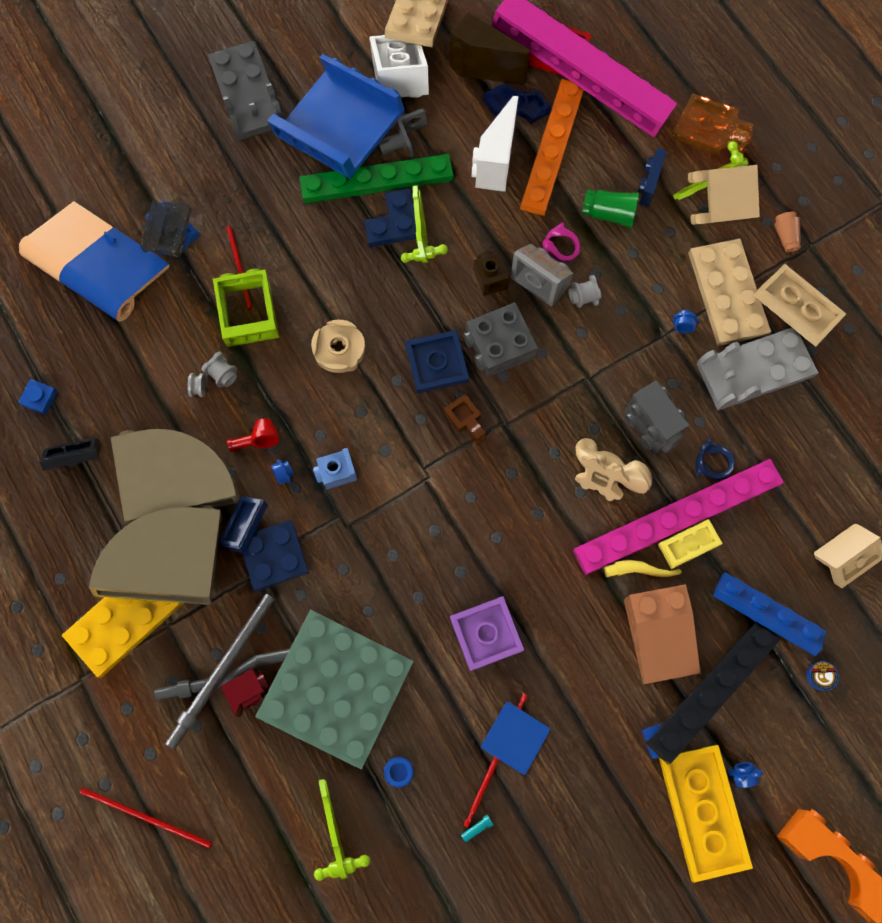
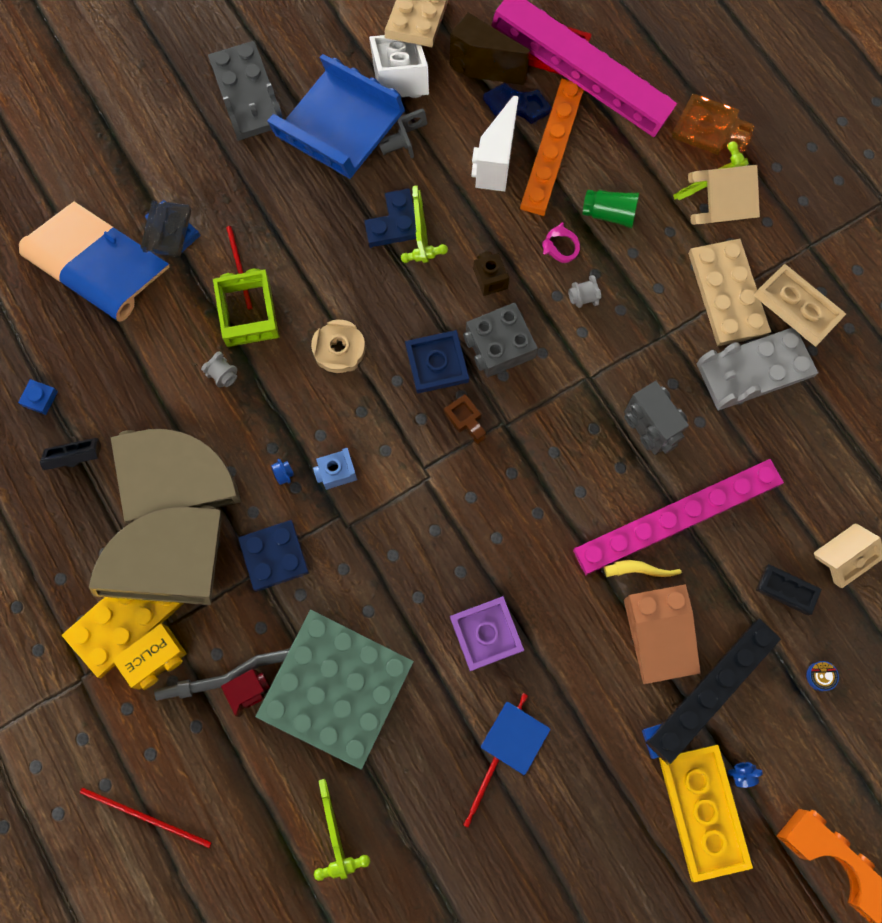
flat silver bar [165,594,275,750] -> none
light grey bush [187,373,207,398] -> none
dark blue tile [218,496,268,553] -> none
red bar [227,418,279,452] -> none
green plate [299,154,453,204] -> none
blue tile [384,757,414,788] -> none
teal piece [461,815,494,843] -> none
light grey slope [510,244,573,307] -> none
tan animal [575,438,652,501] -> none
dark blue plate [638,148,667,207] -> none
light yellow plate [658,519,723,569] -> none
blue plate [672,310,699,333] -> none
dark blue piece [696,438,735,480] -> none
blue plate [713,572,826,656] -> none
nougat cone [774,211,801,252] -> none
none -> yellow brick [112,624,187,690]
none -> black plate [756,564,822,616]

